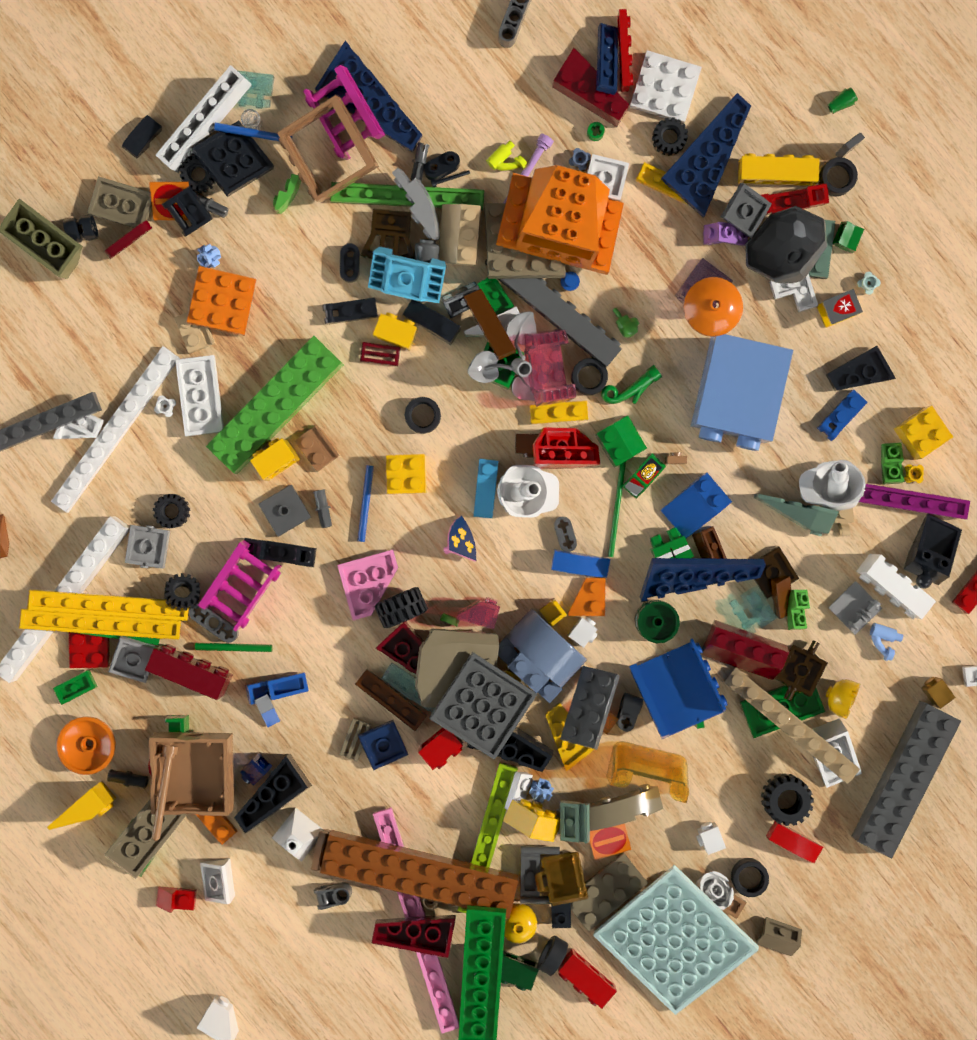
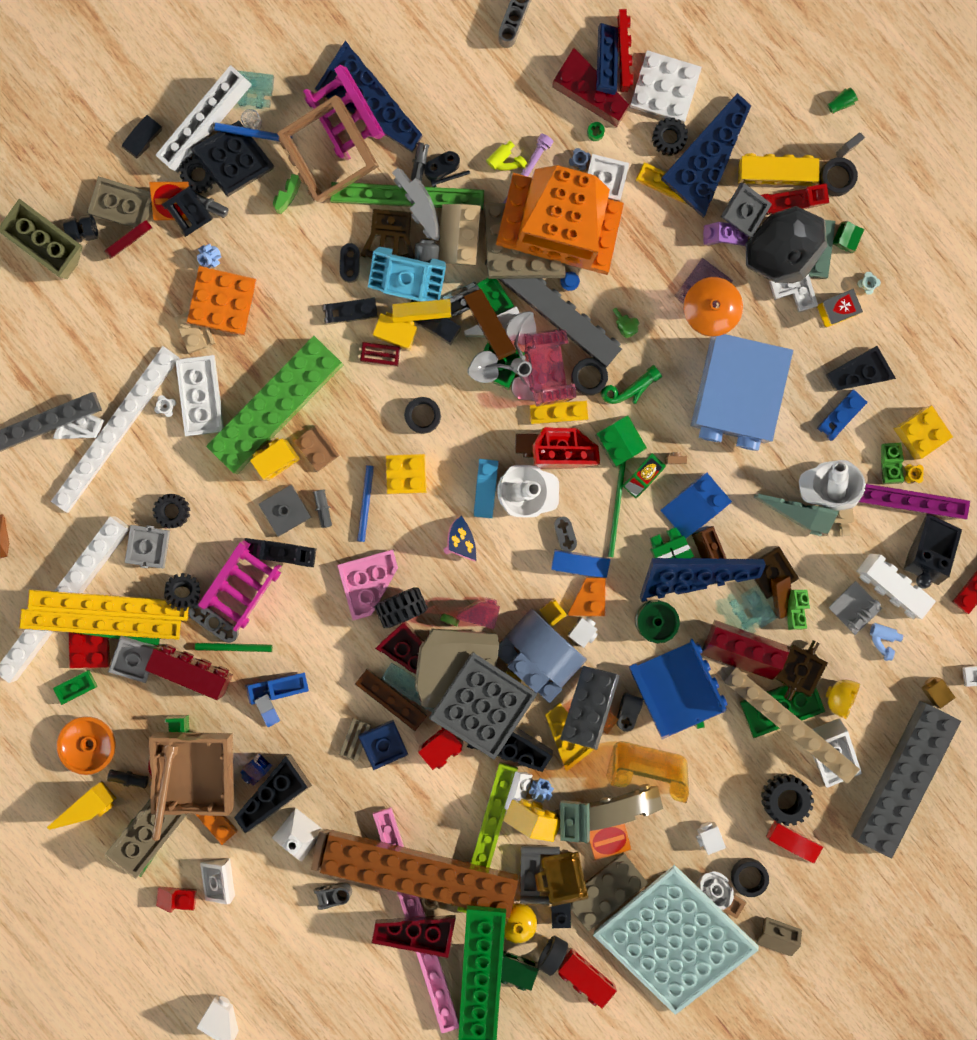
none -> yellow tile [392,299,451,323]

